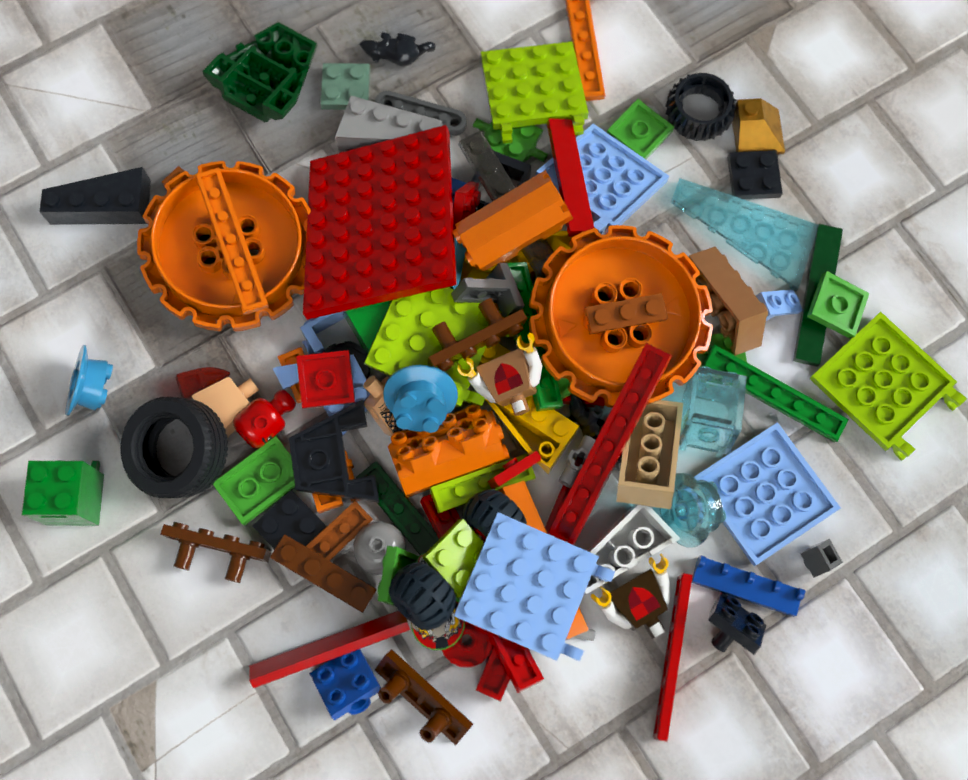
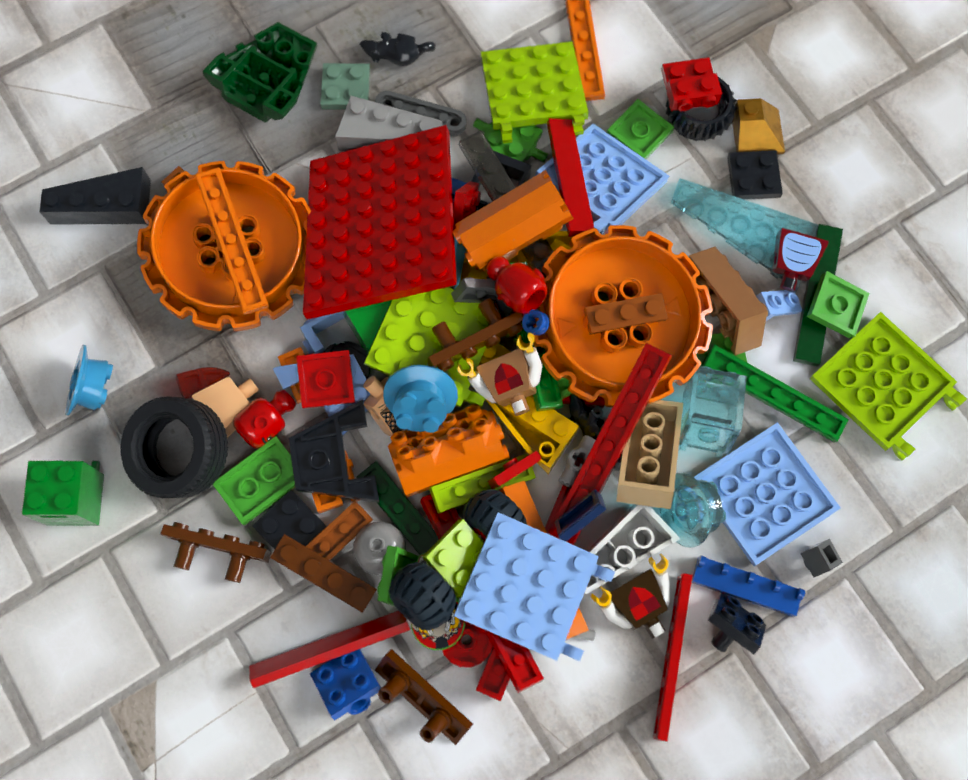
none -> red piece [486,256,547,314]
none -> blue bush [522,310,550,336]
none -> dark blue tile [554,489,607,542]
none -> red plate [661,57,722,111]
none -> torso [772,228,829,291]

